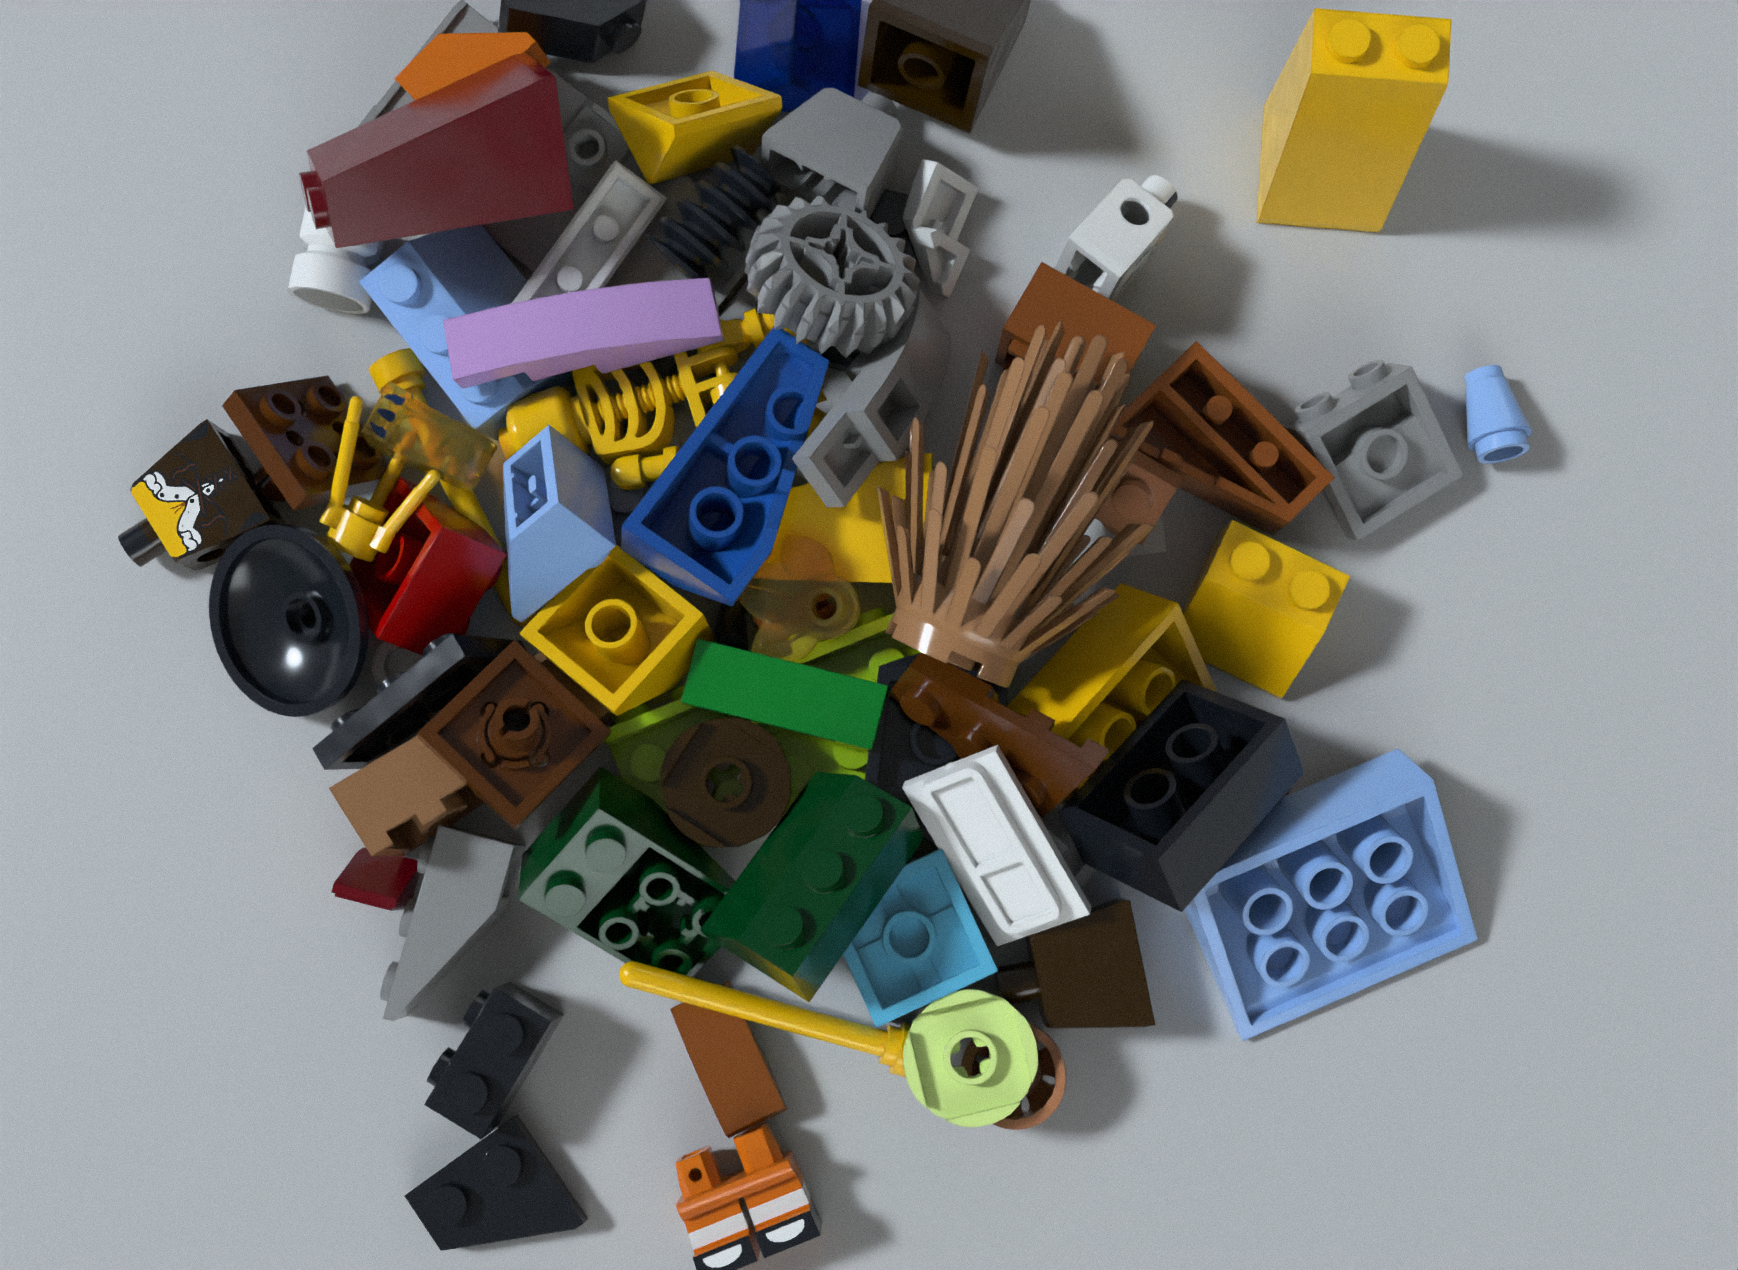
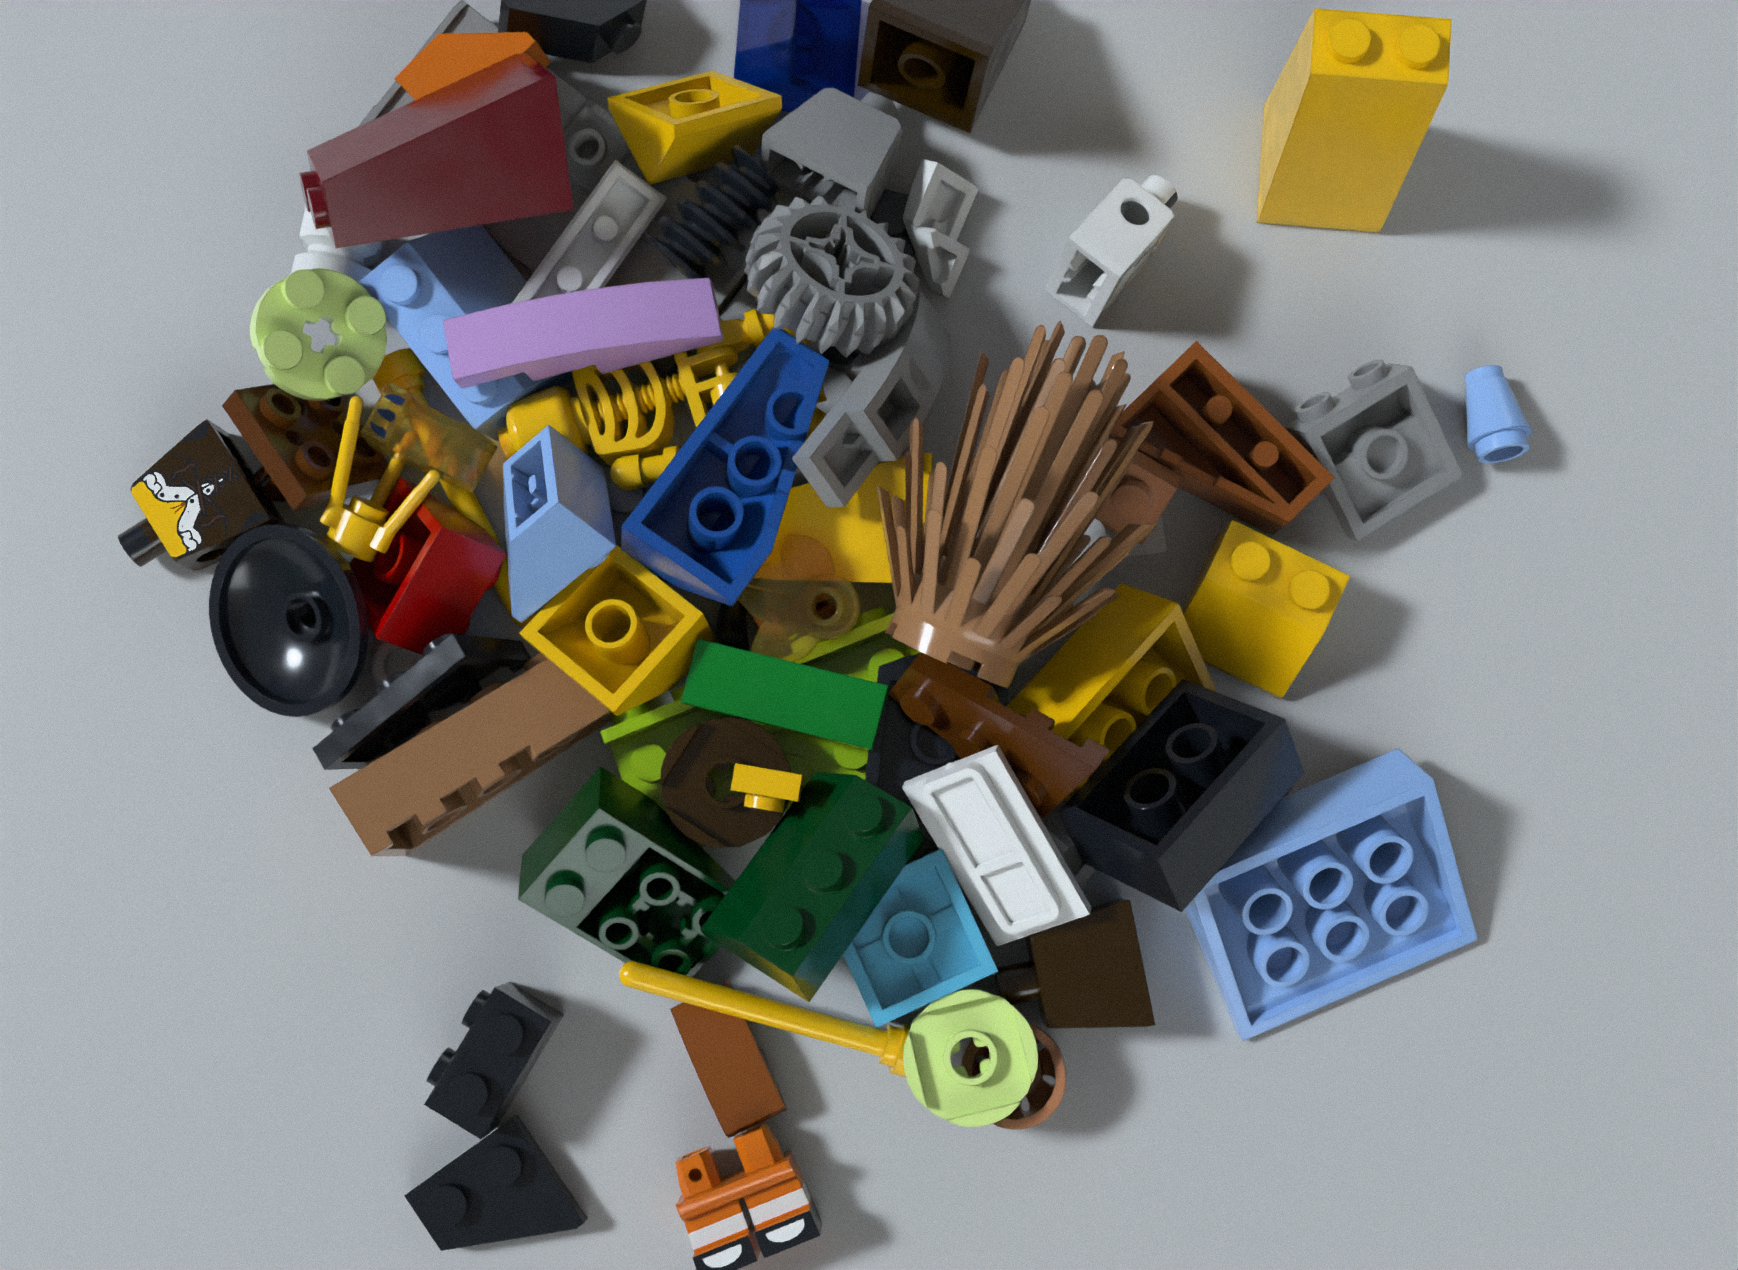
dark red slope [331,848,420,911] -> none
light grey slope [380,825,526,1021] -> none
reddish brown plate [417,640,611,830] -> none
dark orange container [995,262,1156,386] -> none
none -> yellowish green plate [250,268,387,401]
none -> yellow plate [730,763,804,813]

